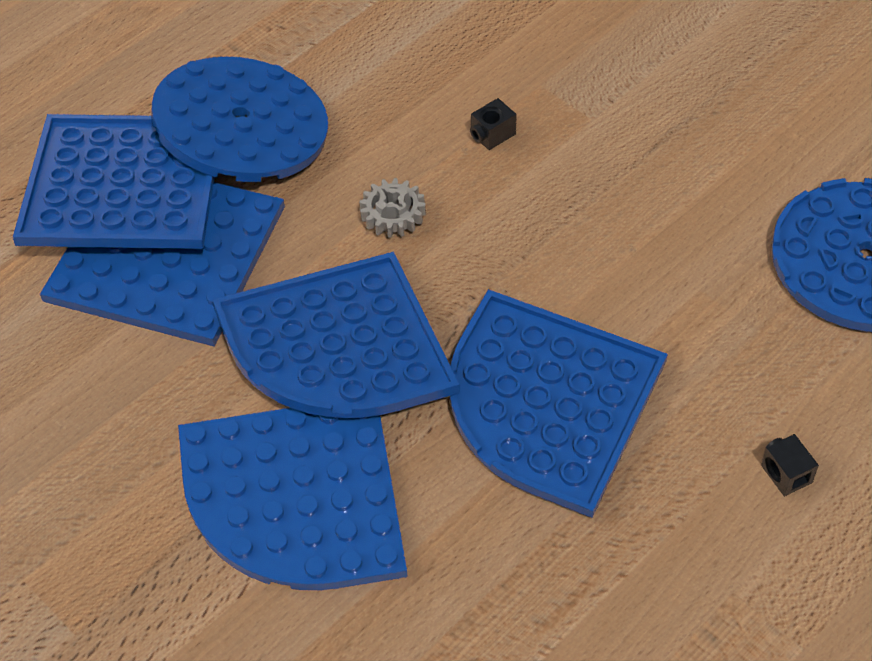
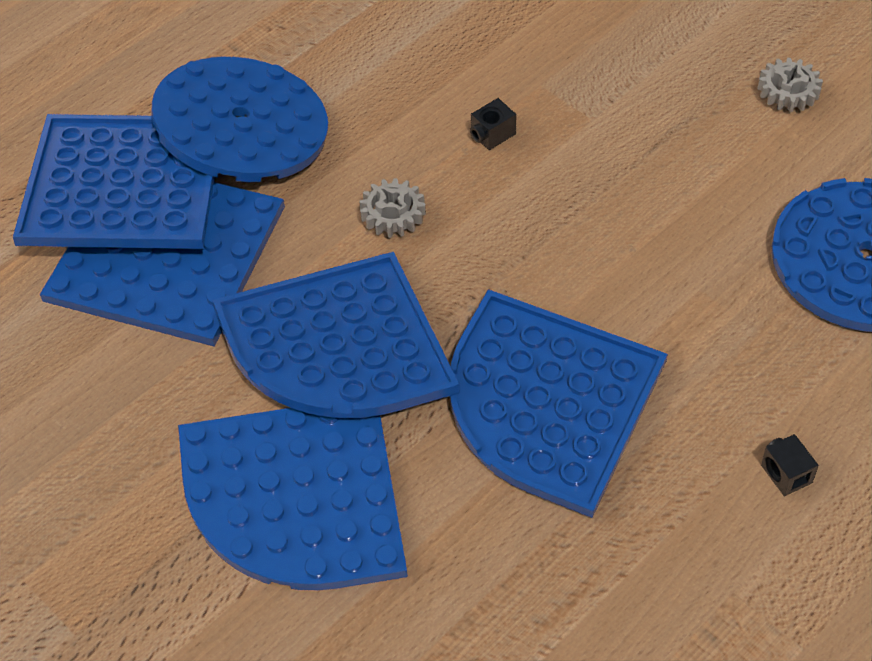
none -> light grey gear [757,58,823,112]

